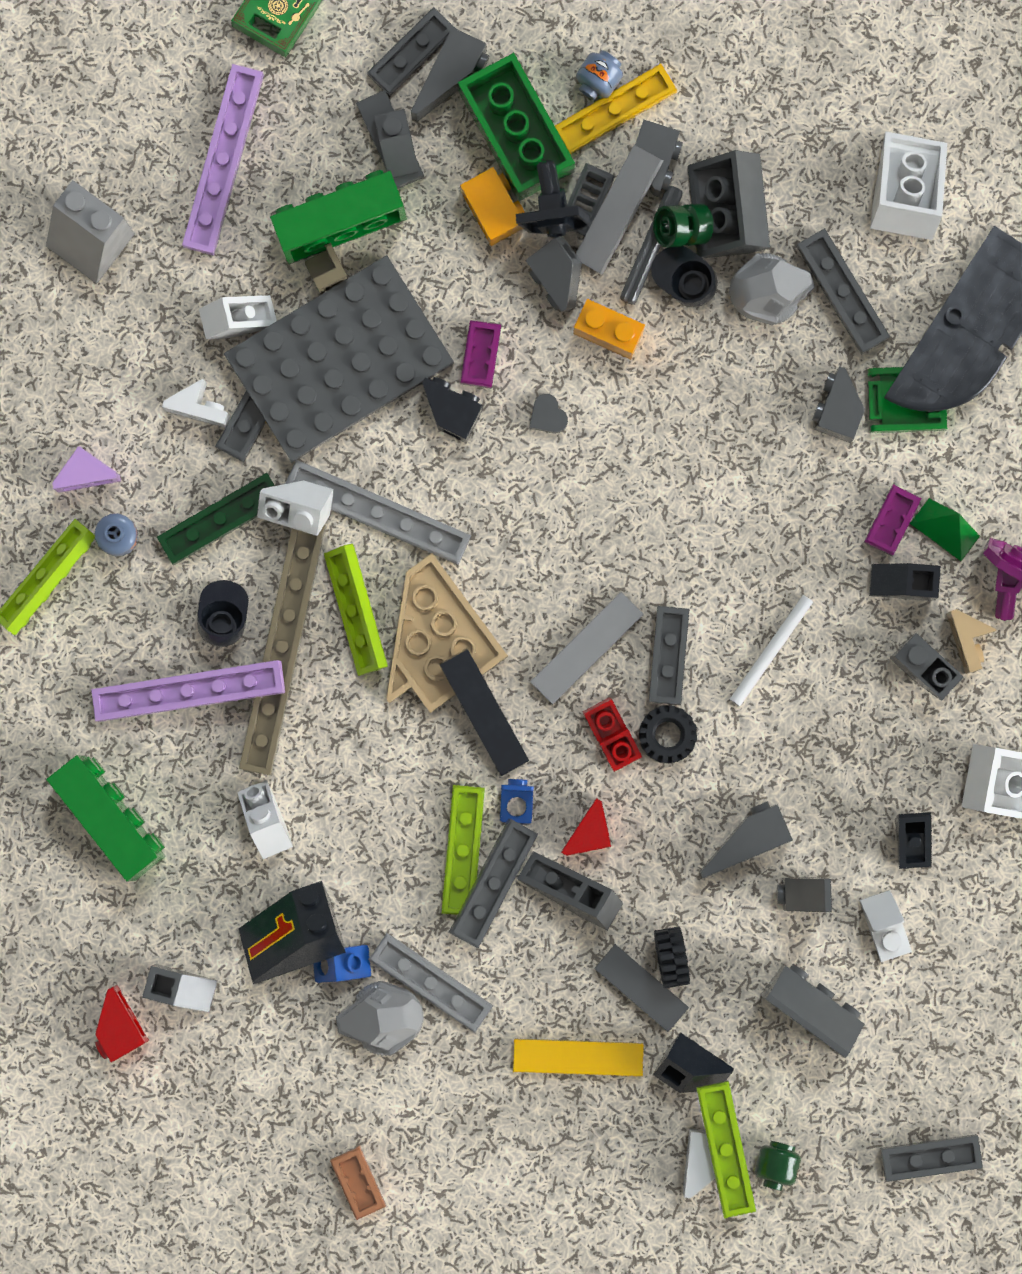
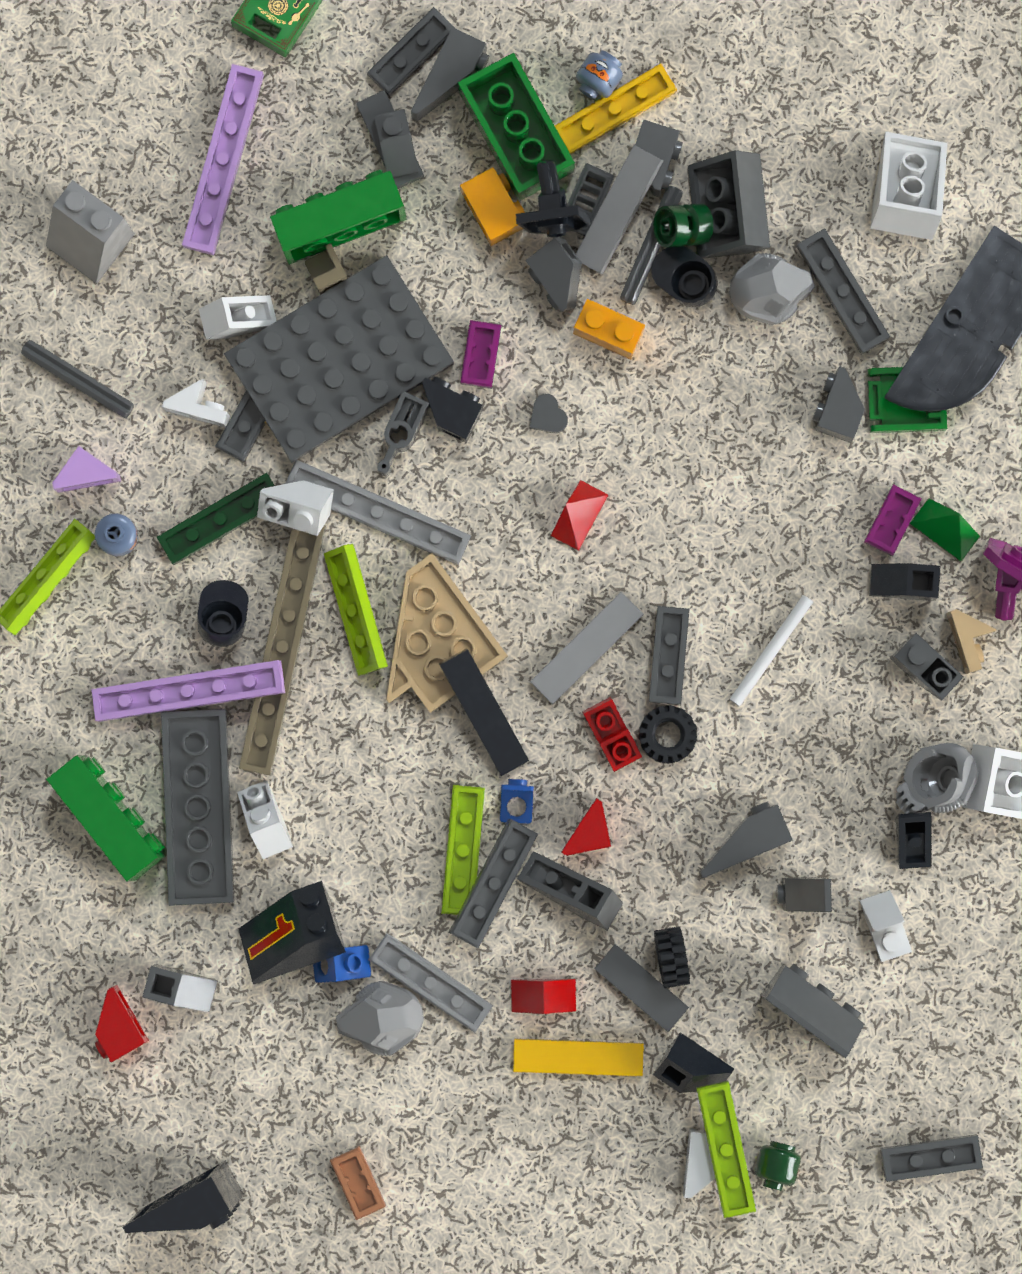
none -> dark grey axle [21,340,134,418]
none -> black slope [122,1160,244,1233]
none -> dark grey plate [161,709,235,906]
none -> dark grey piece [378,391,430,478]
none -> red slope [511,979,576,1014]
none -> slope [551,480,608,551]
none -> light grey helmet [896,743,978,814]

